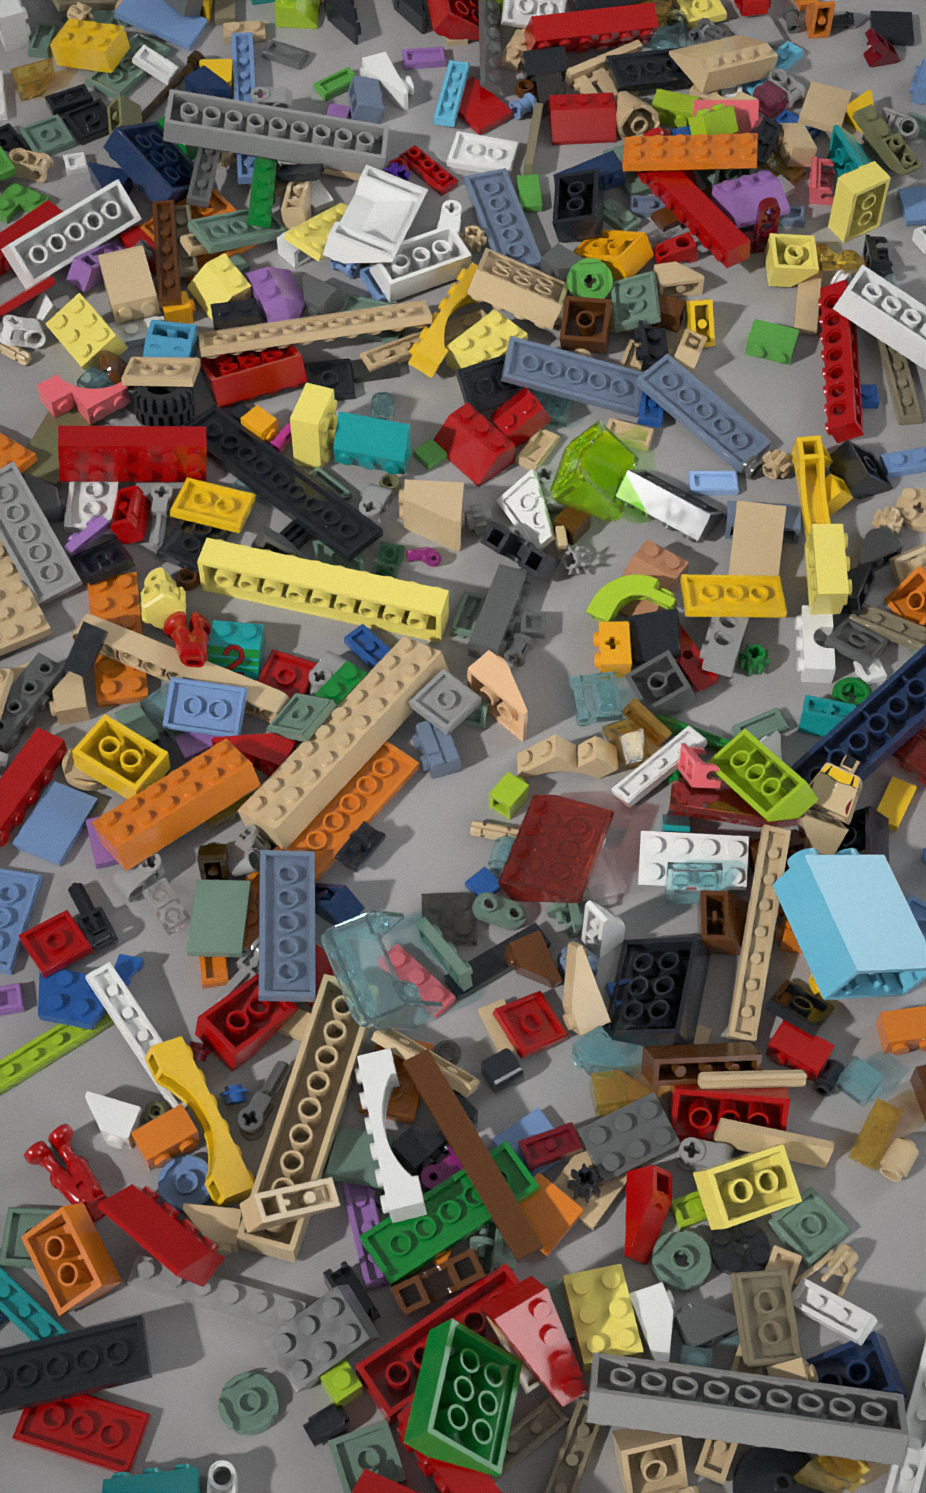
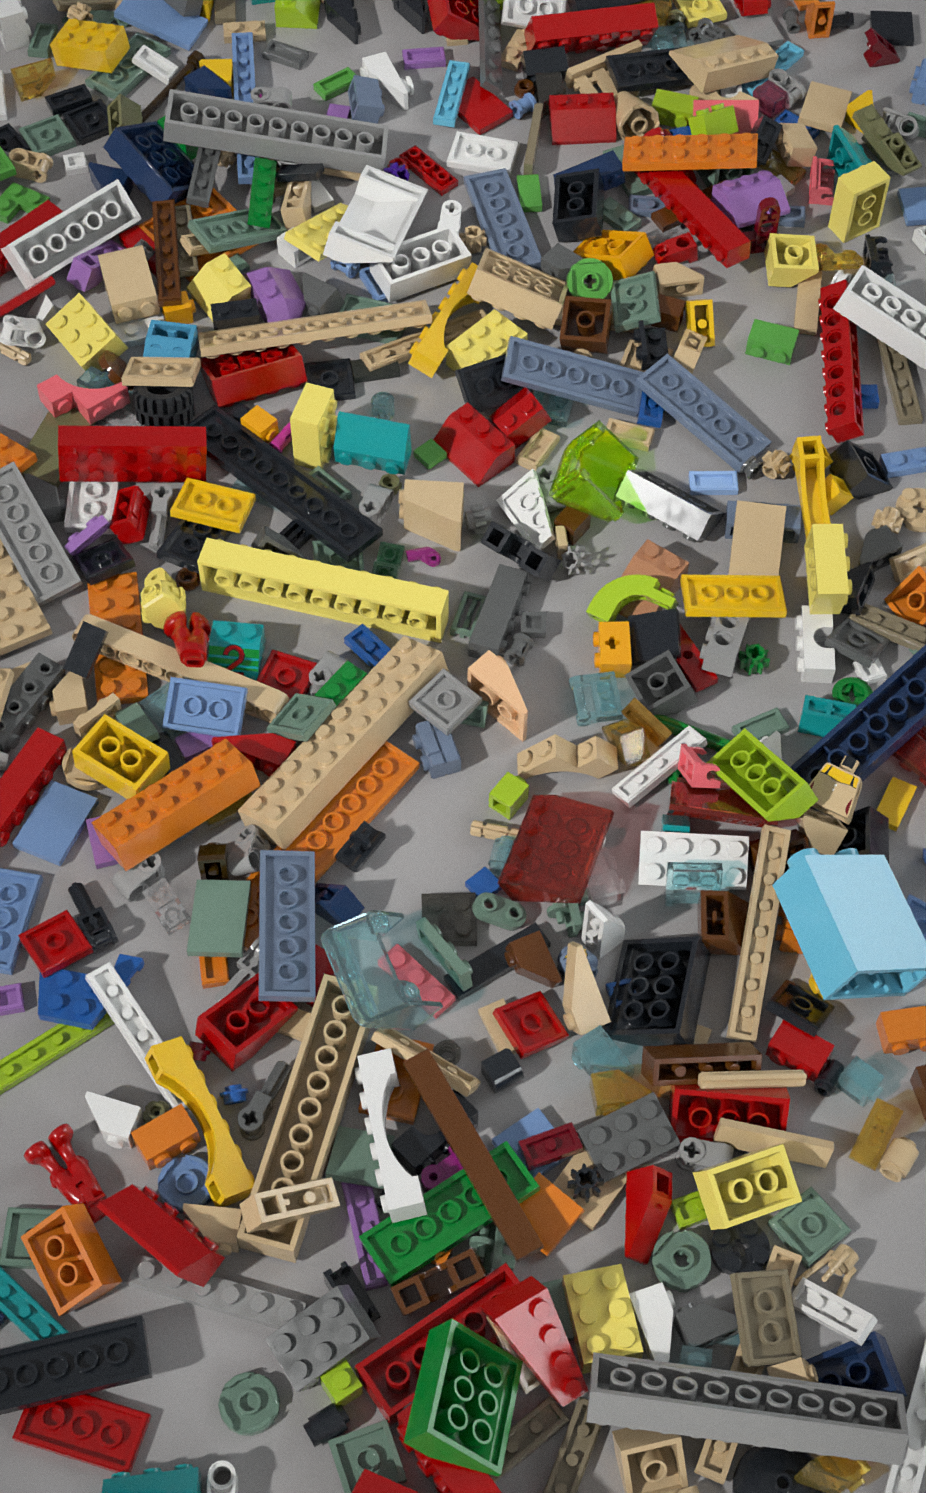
none -> tan plate [73,693,122,740]

